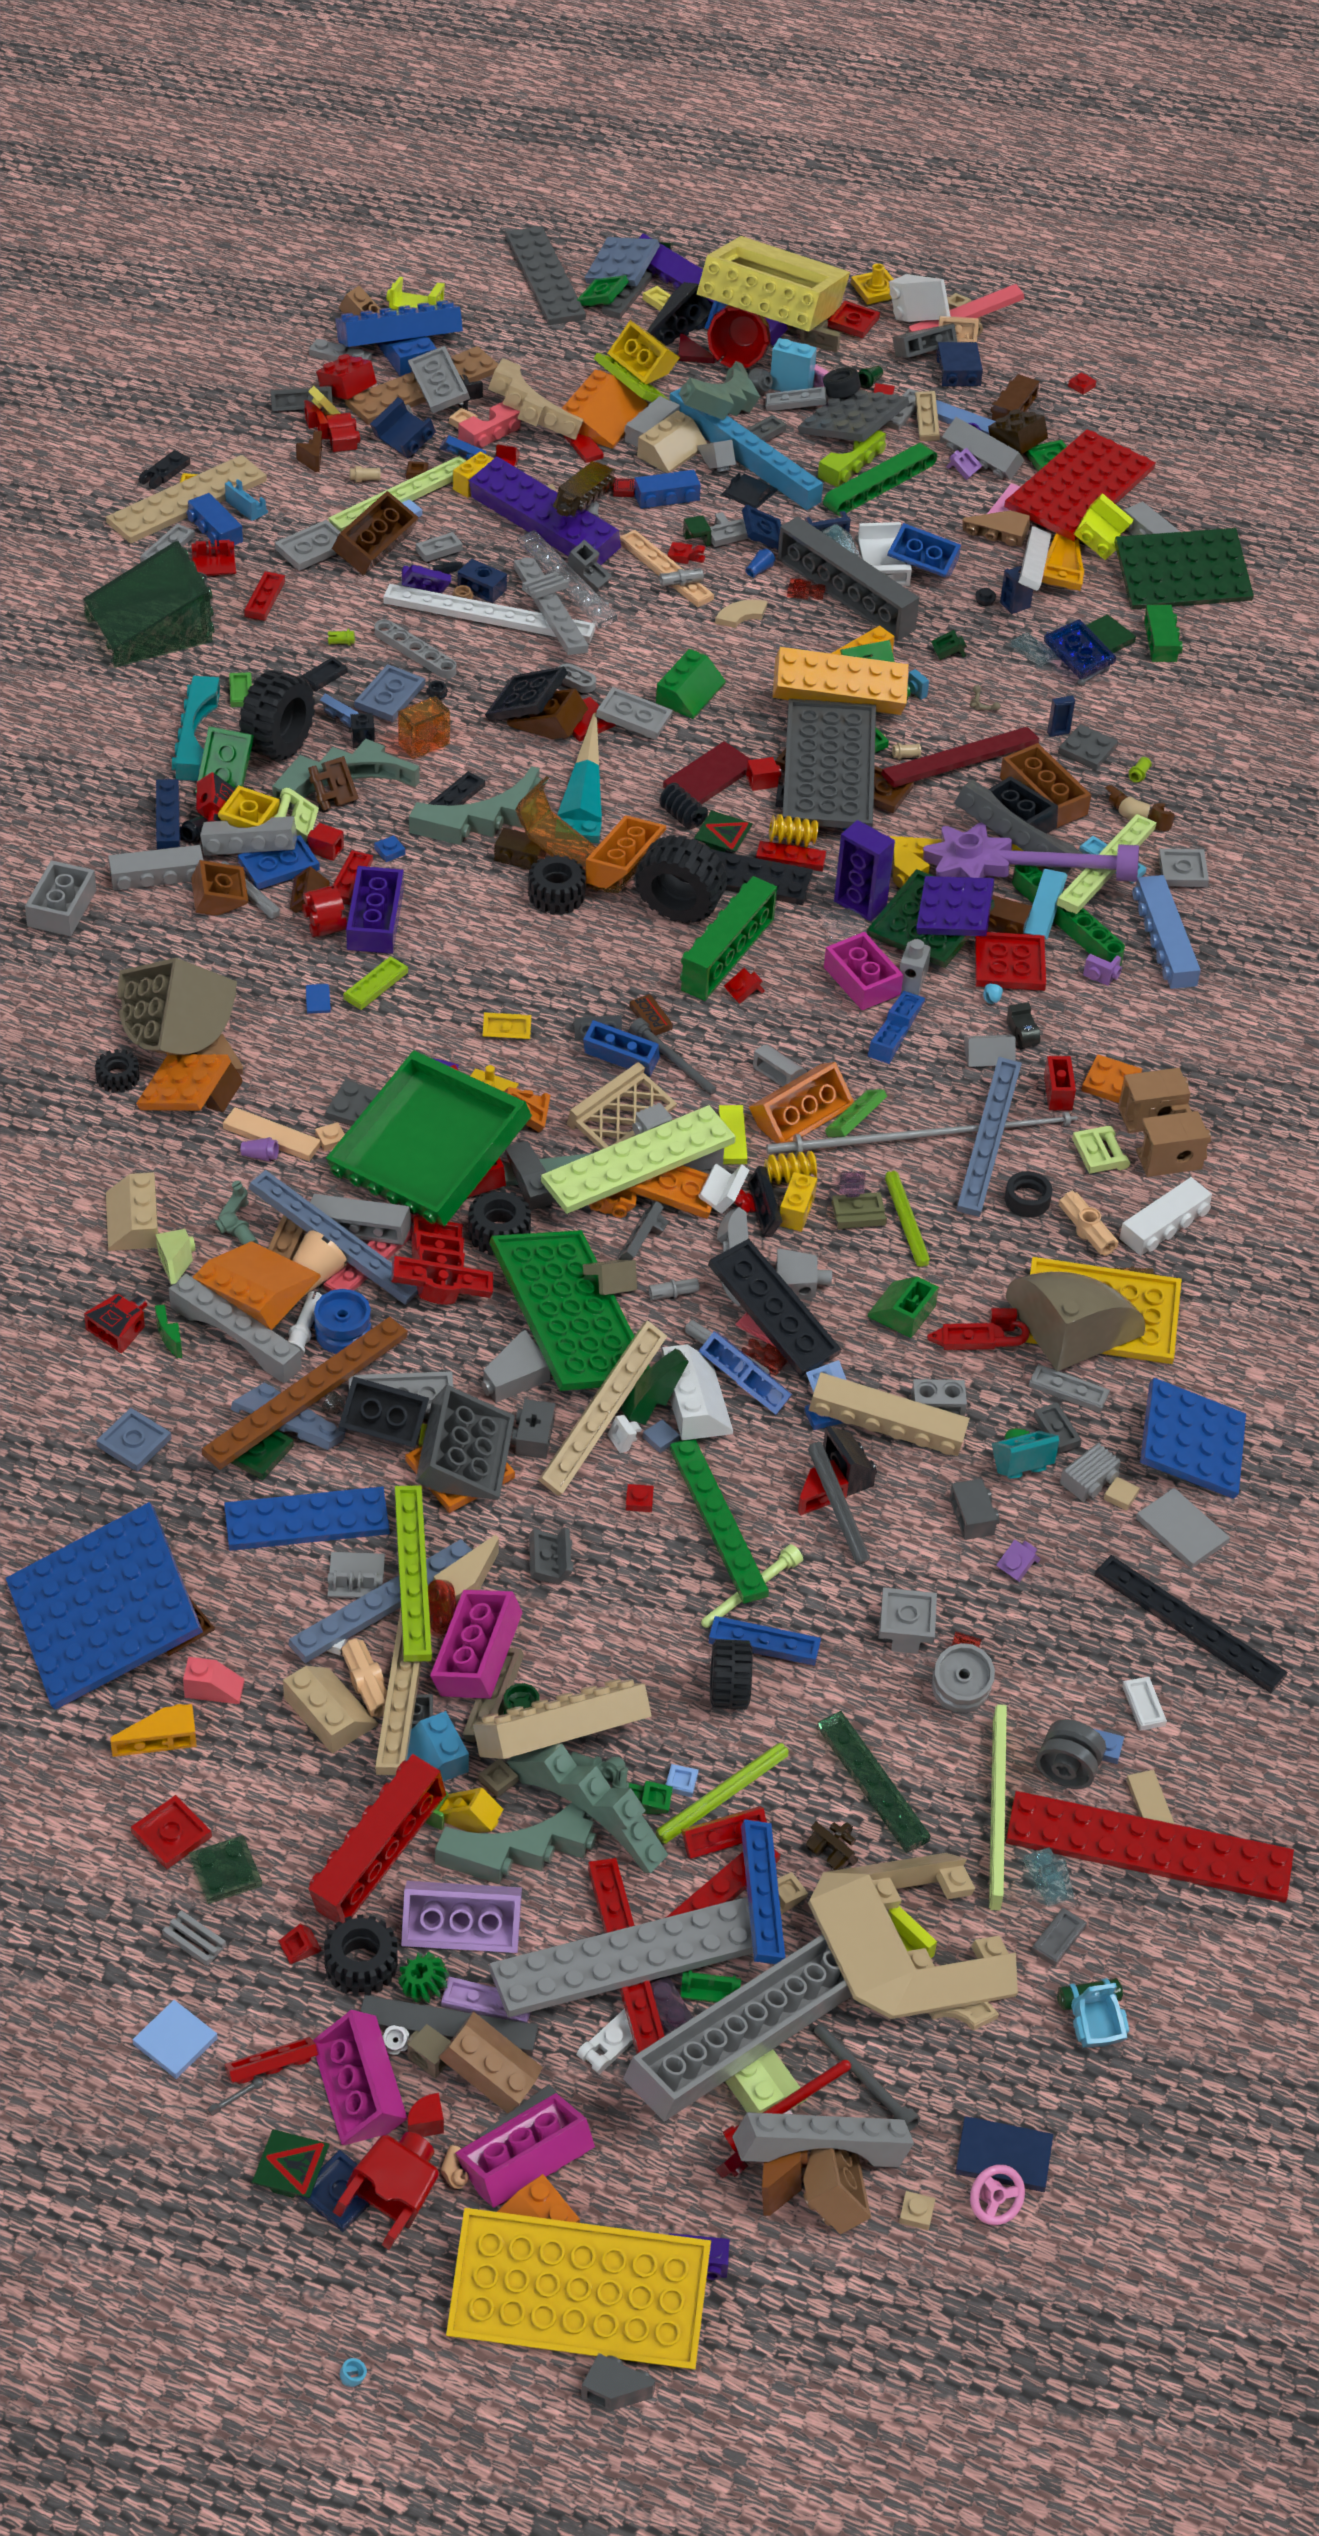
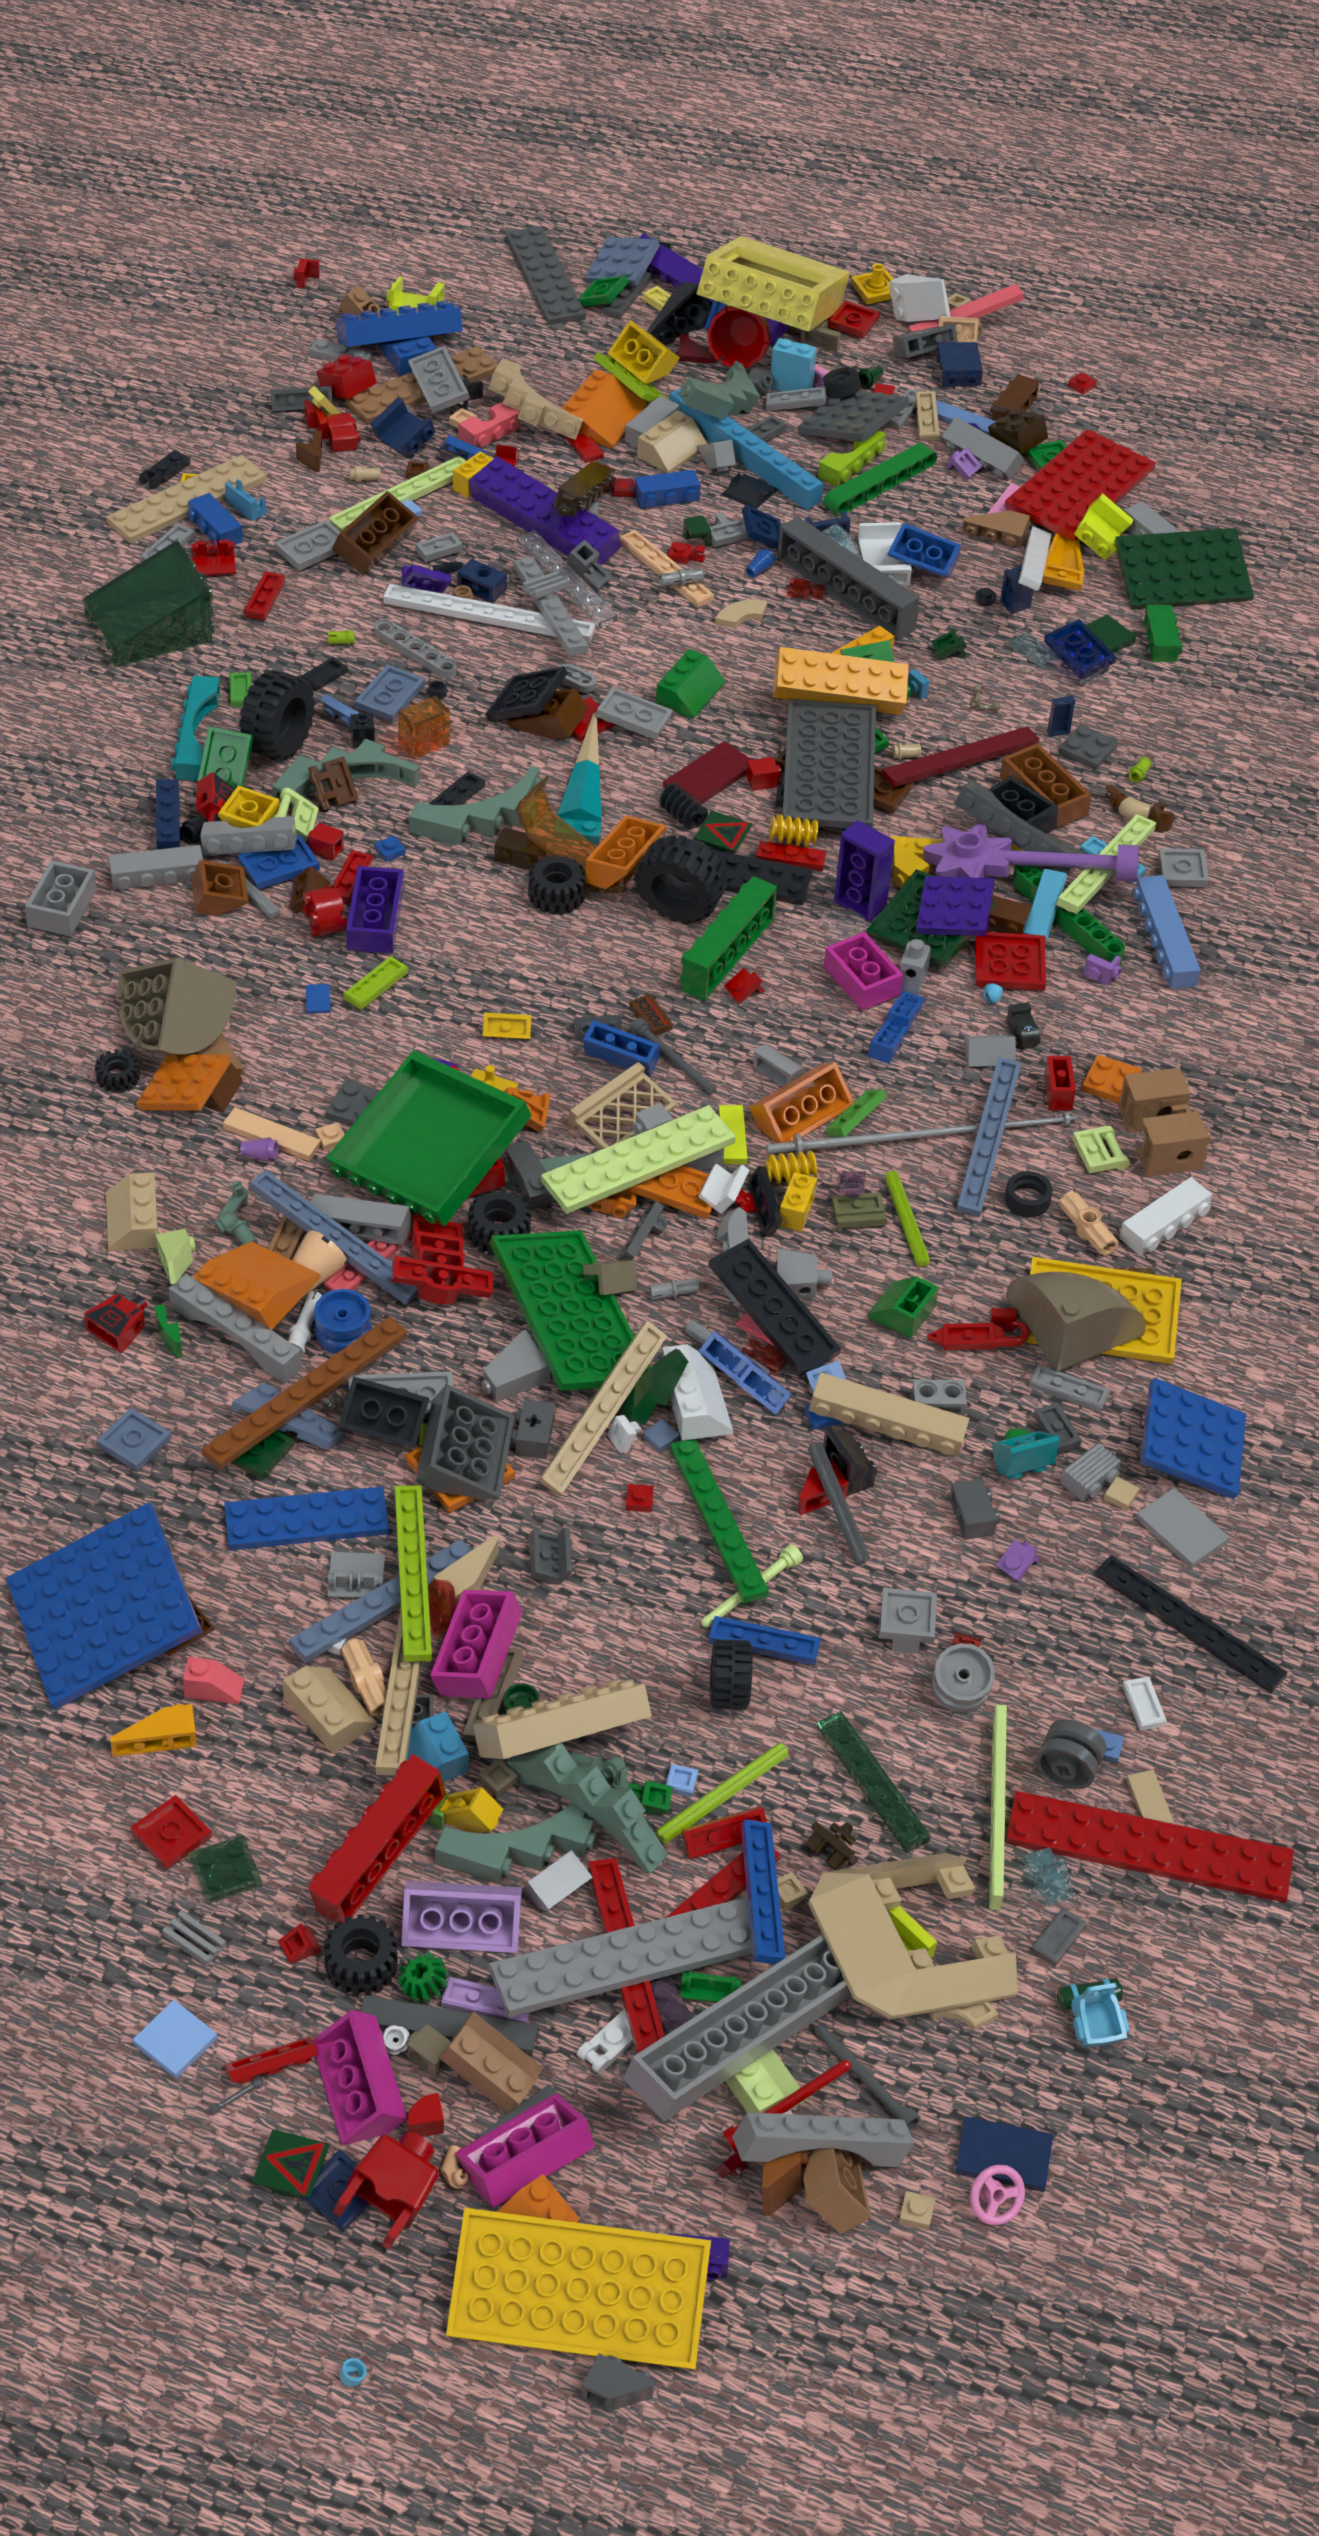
none -> red bracket [293,258,320,288]
none -> brick [522,1850,592,1911]

